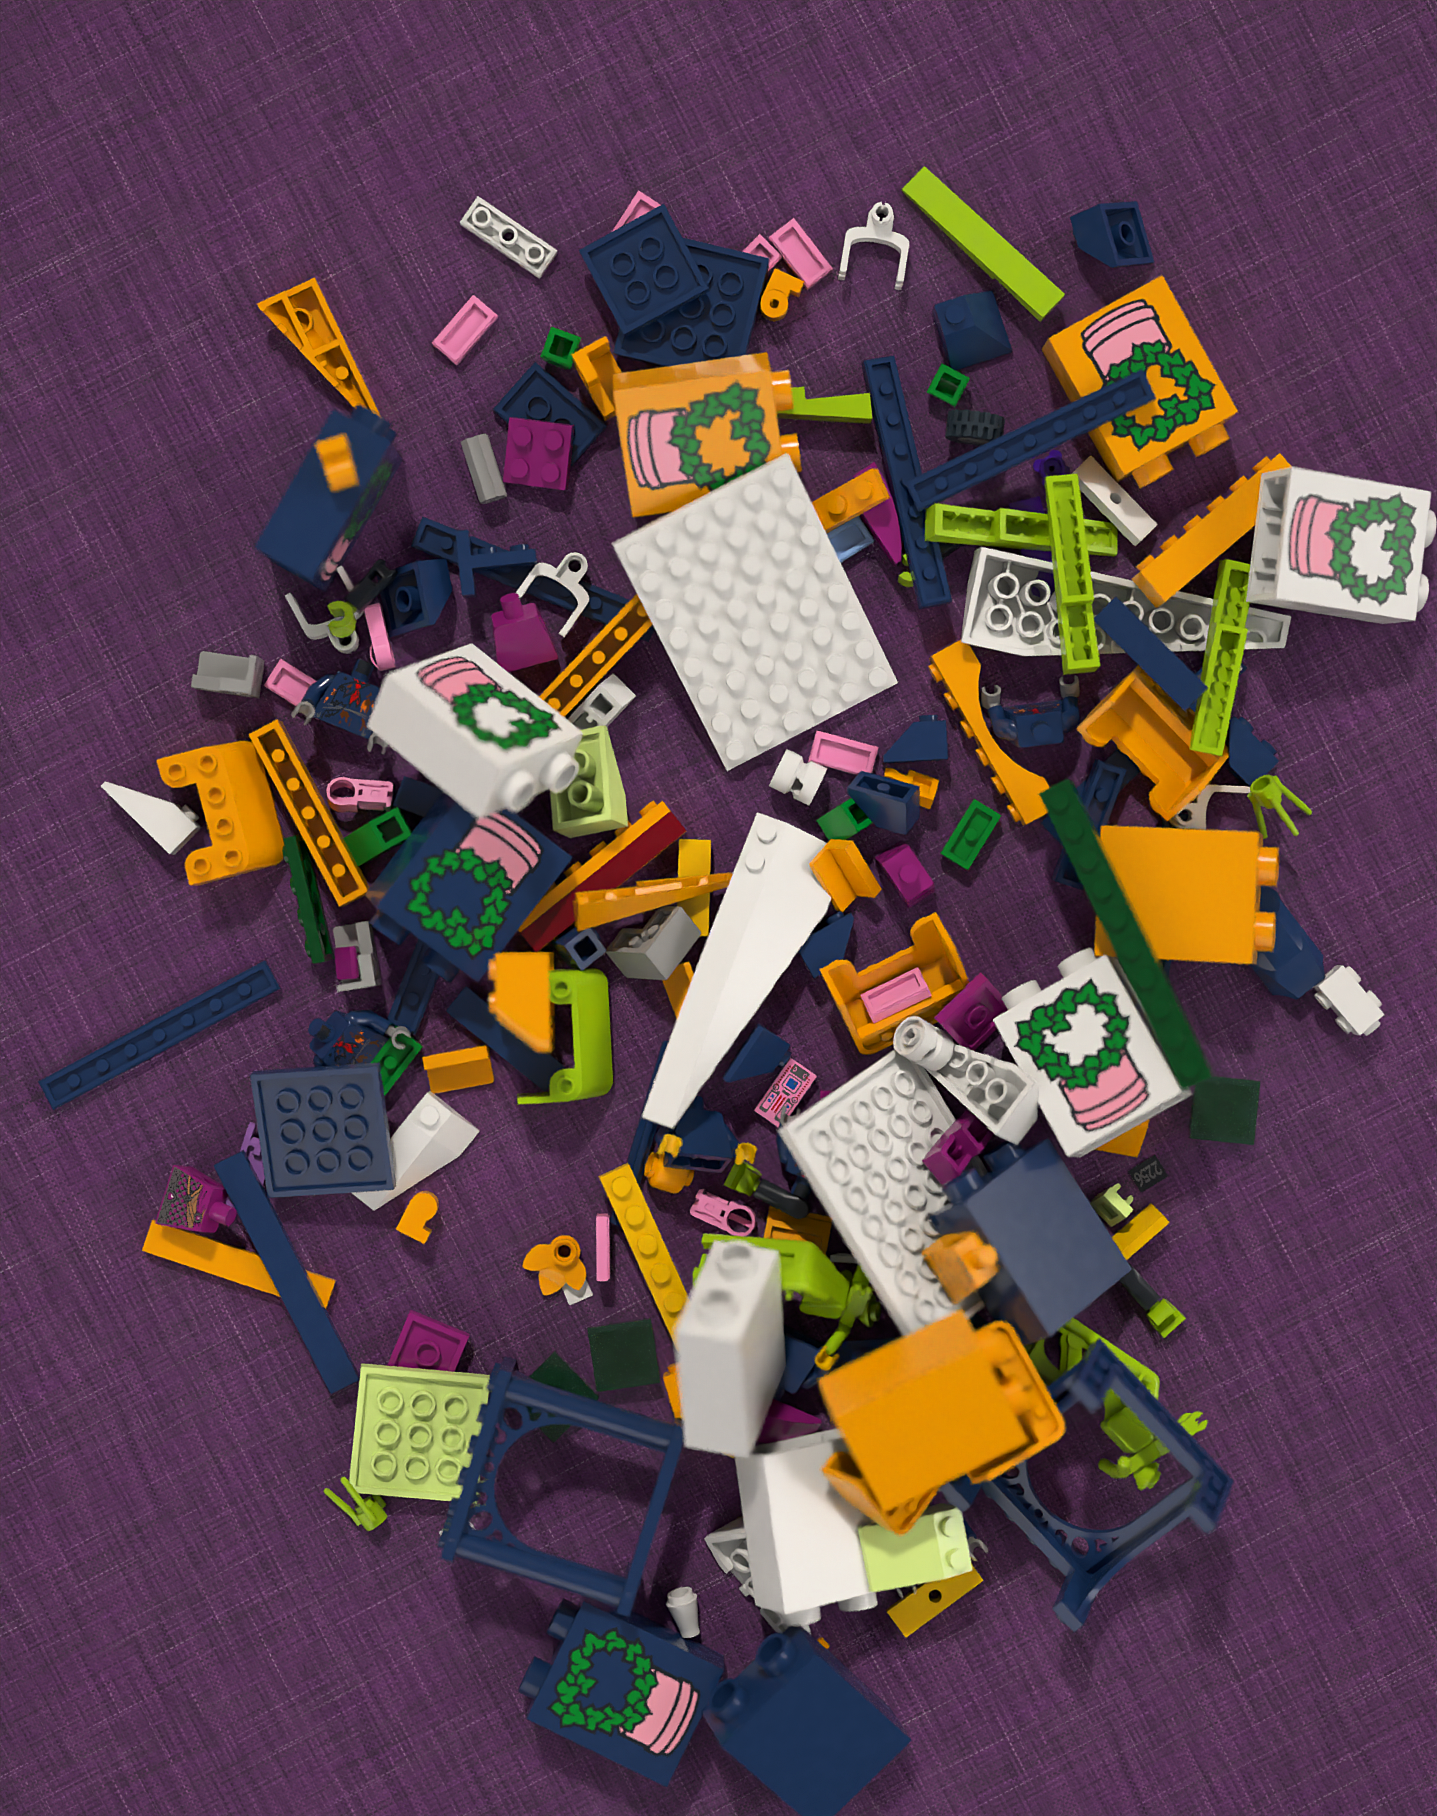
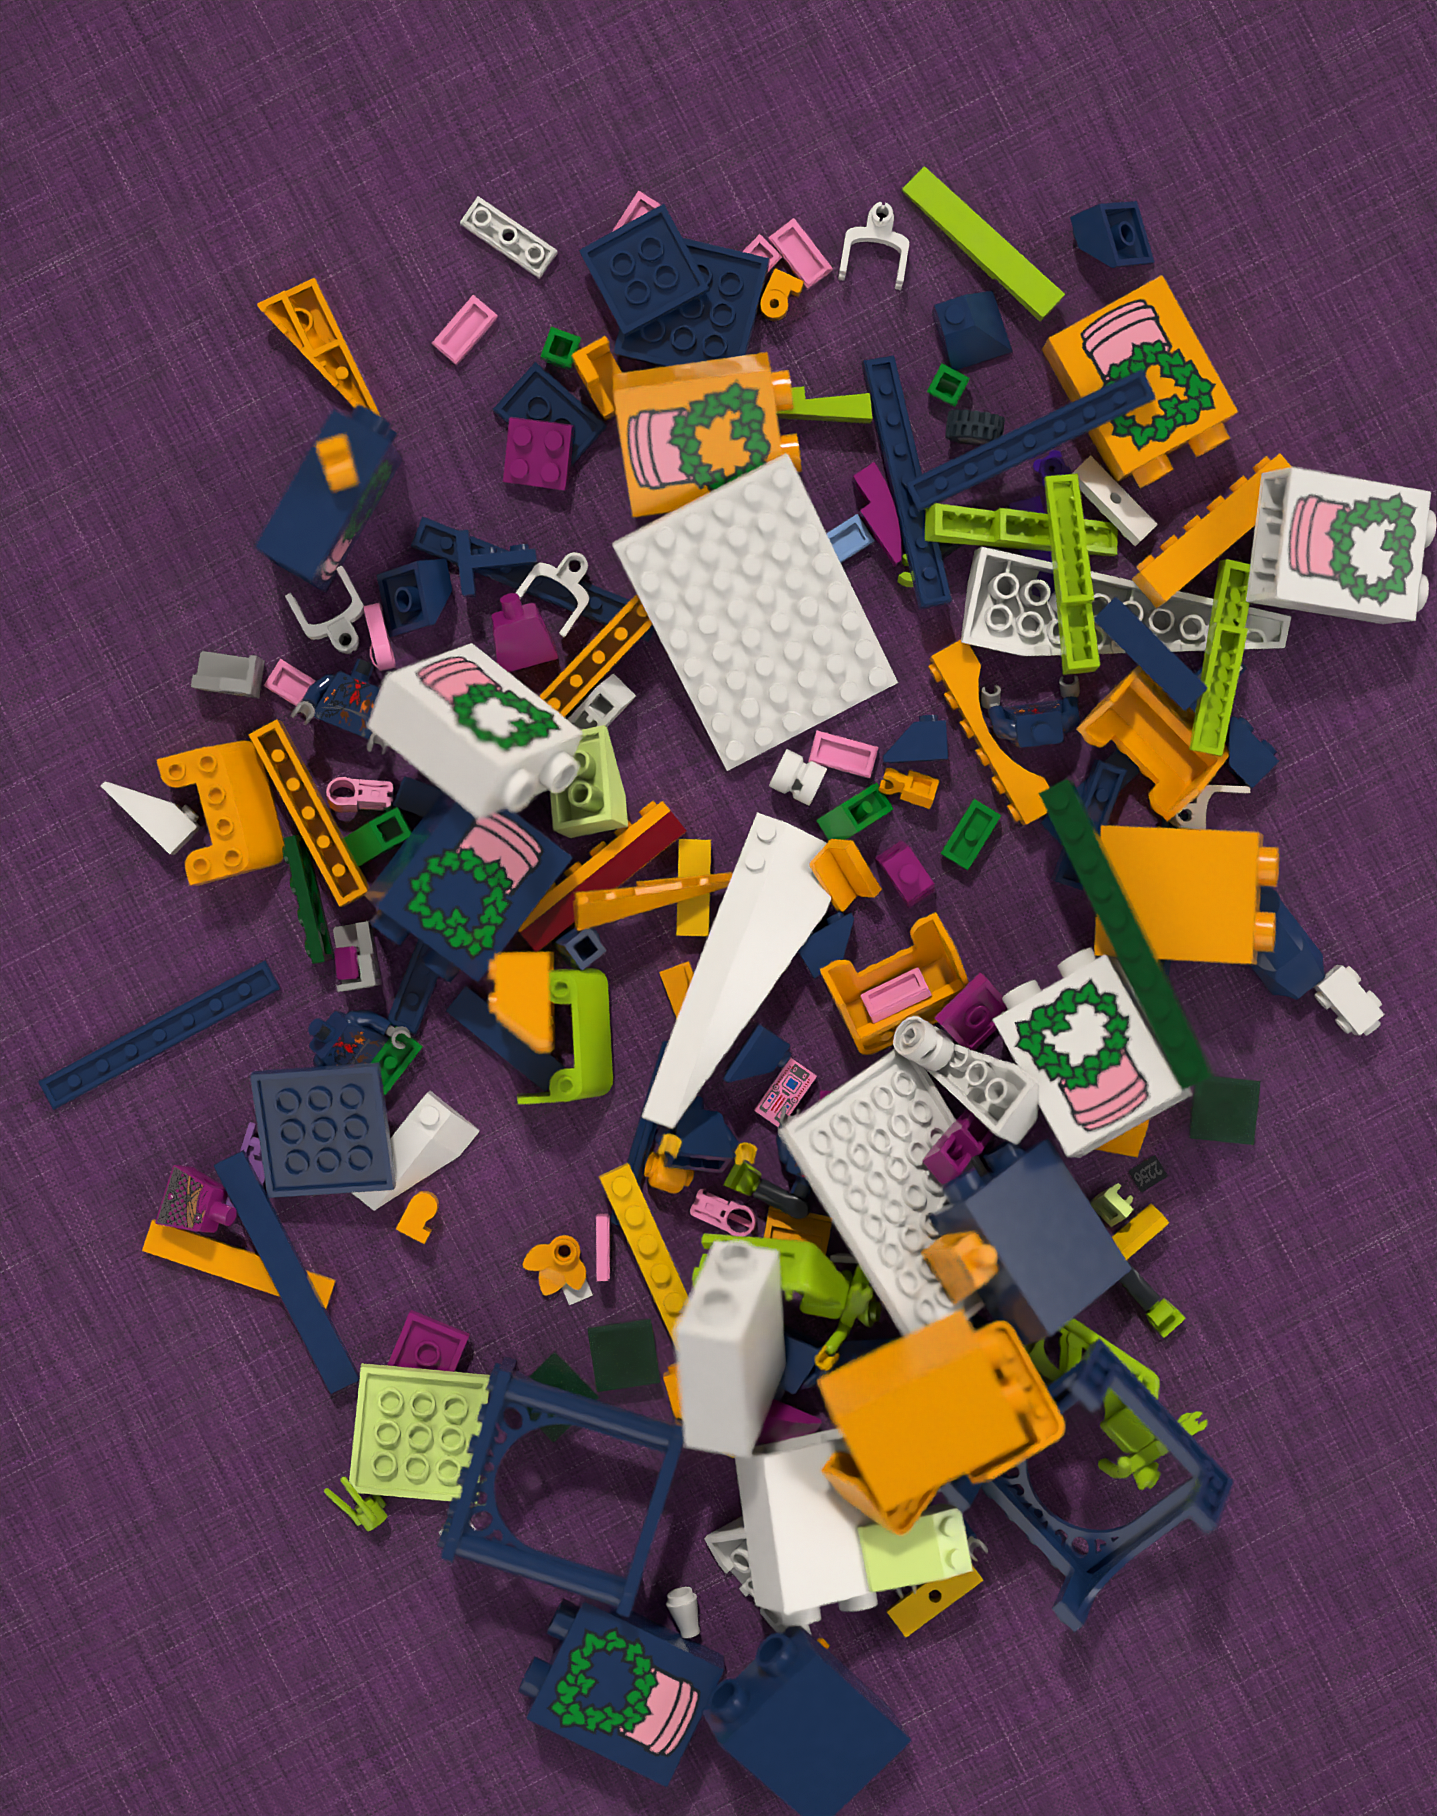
black piece [327,558,398,638] -> none
light orange panel [422,1045,494,1094] -> none
light grey axle [461,434,507,504] -> none
light grey panel [606,906,701,980] -> none
light orange plate [811,468,890,533] -> none
dark blue slope [847,771,920,835] -> none
lime plant [1247,775,1312,839] -> none

